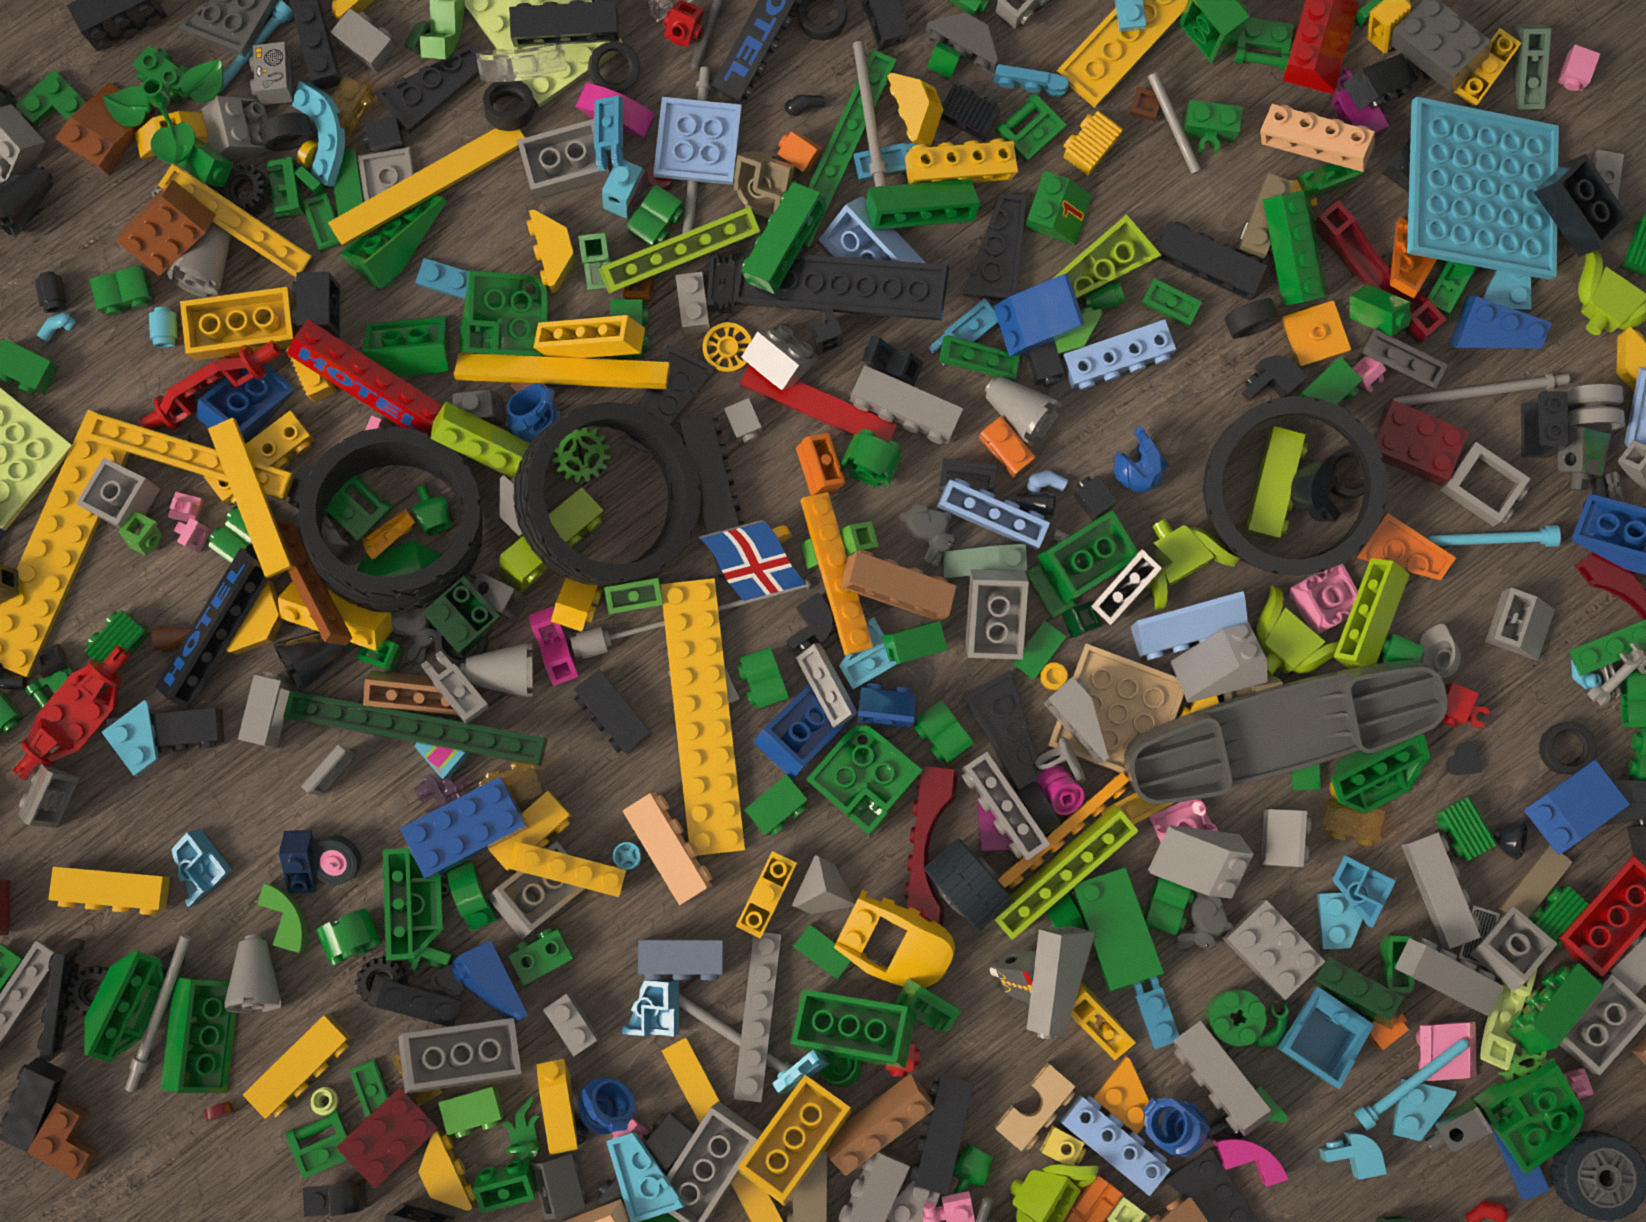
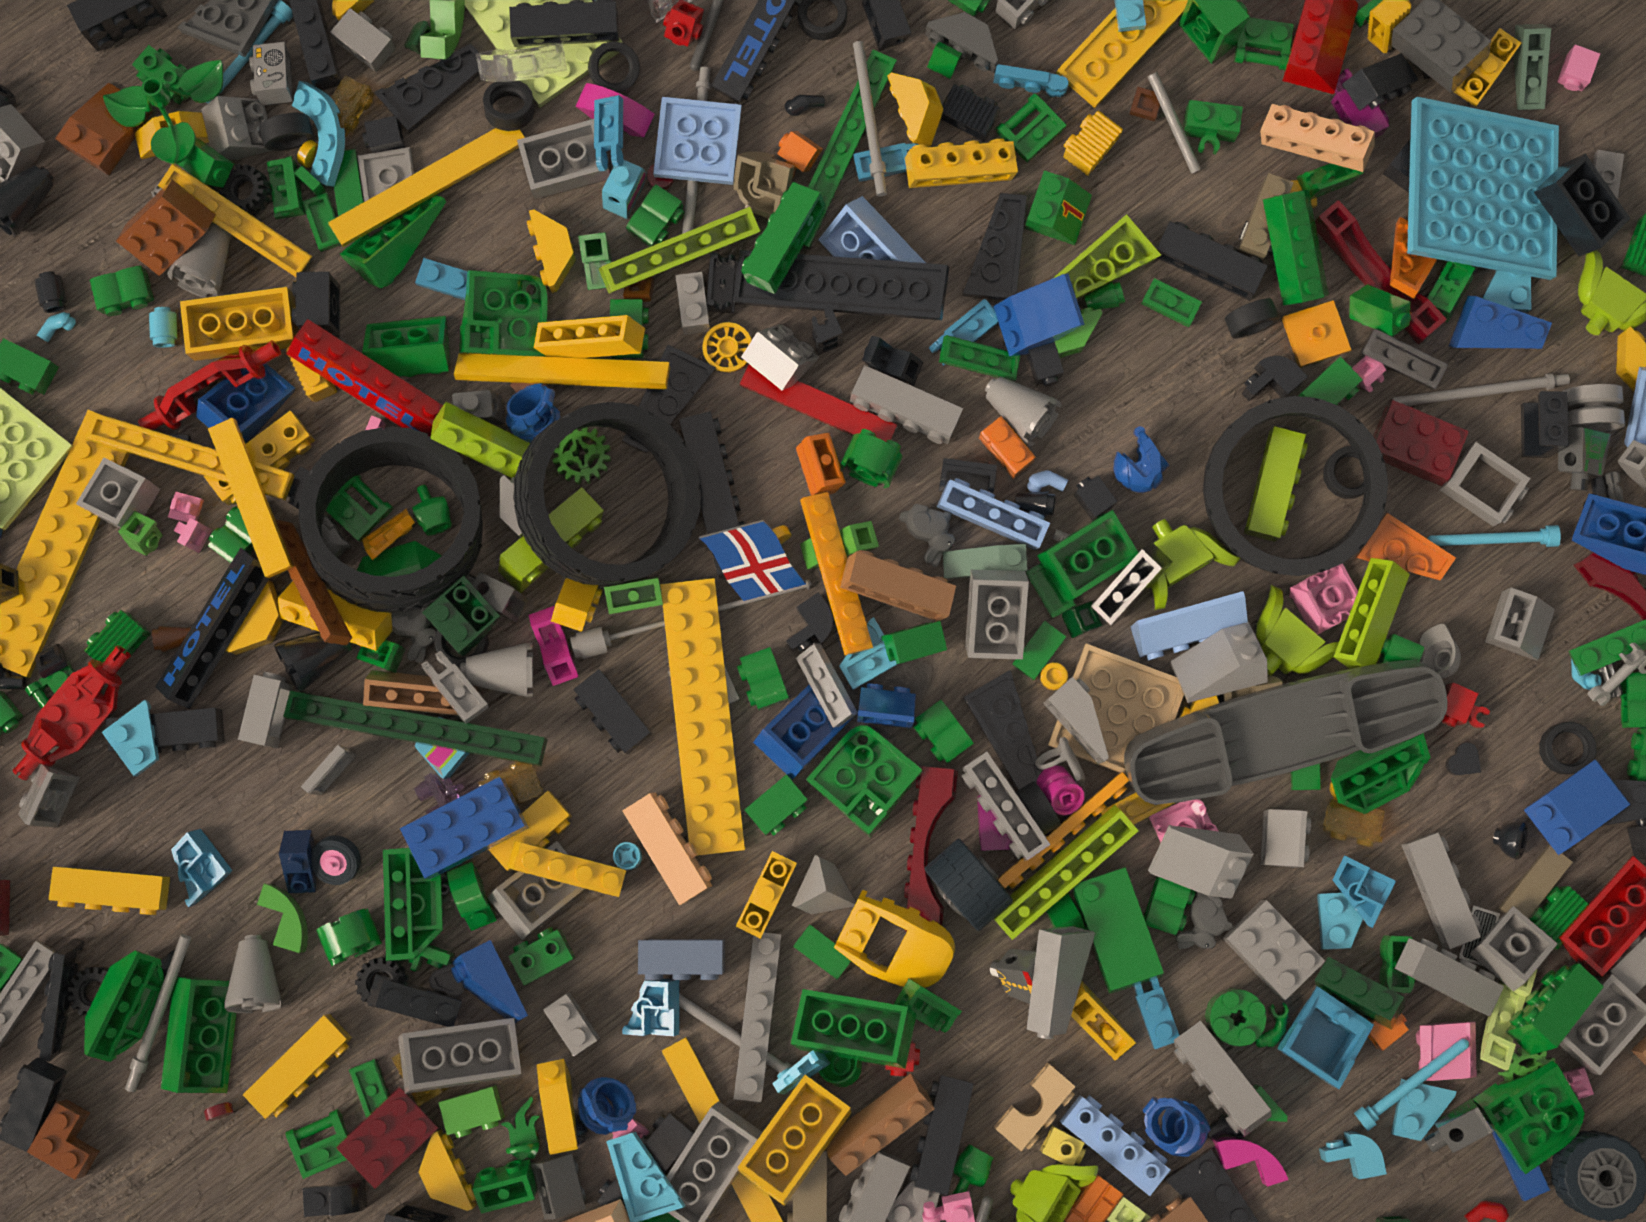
green plate [15,69,86,126] -> none
yellowish green plate [311,1087,339,1116] -> none
light grey brick [724,398,762,443] -> none
green brick [865,179,980,230] -> none
light blue brick [1061,319,1176,391] -> none
light orange wing [1093,1056,1149,1134] -> none
black brick [1291,461,1341,522] -> none
green brick [1435,796,1497,861] -> none

